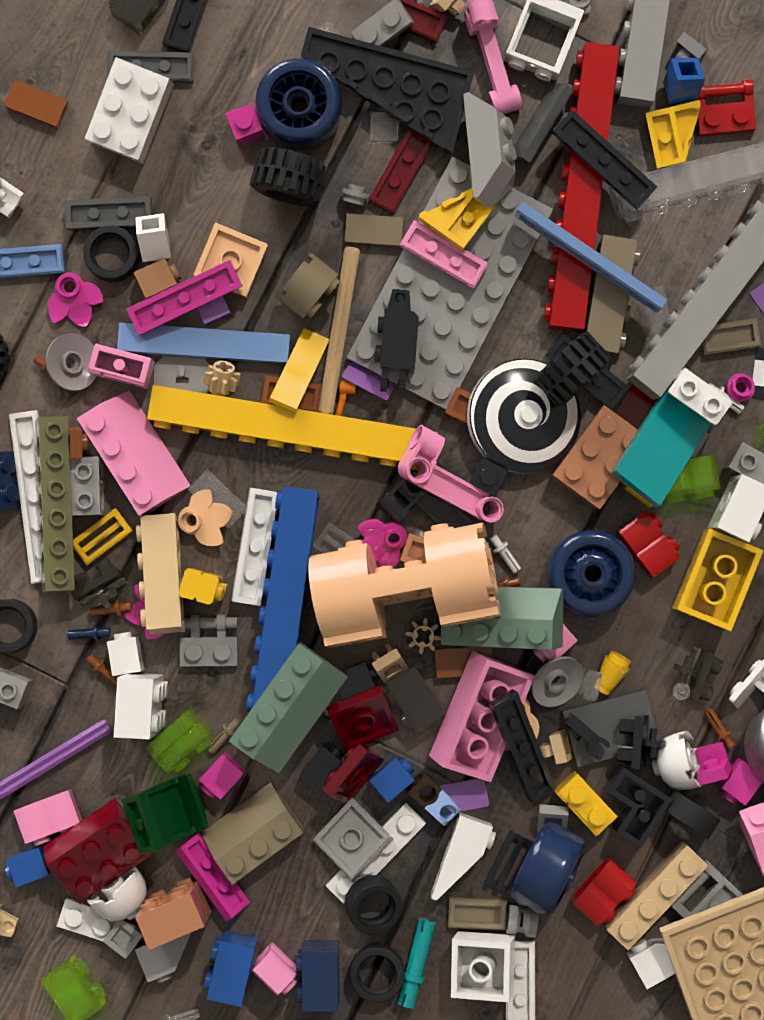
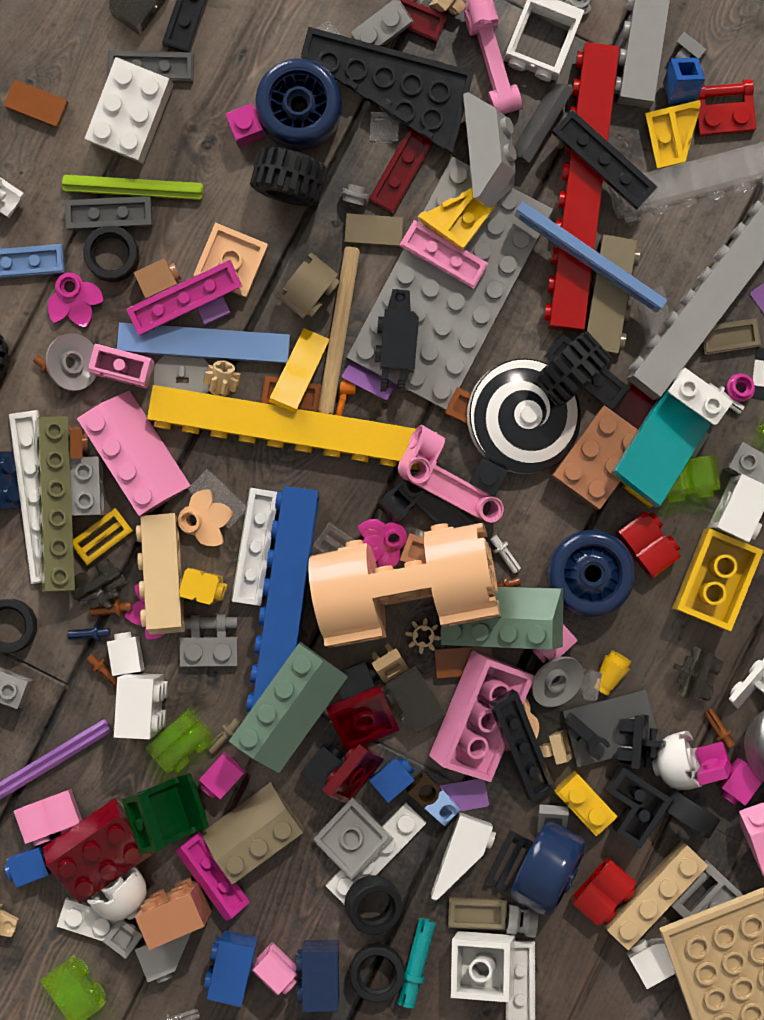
white brick [135,213,171,262] -> none
clear piece [668,683,690,705] -> none
none -> lime axle [62,175,203,200]

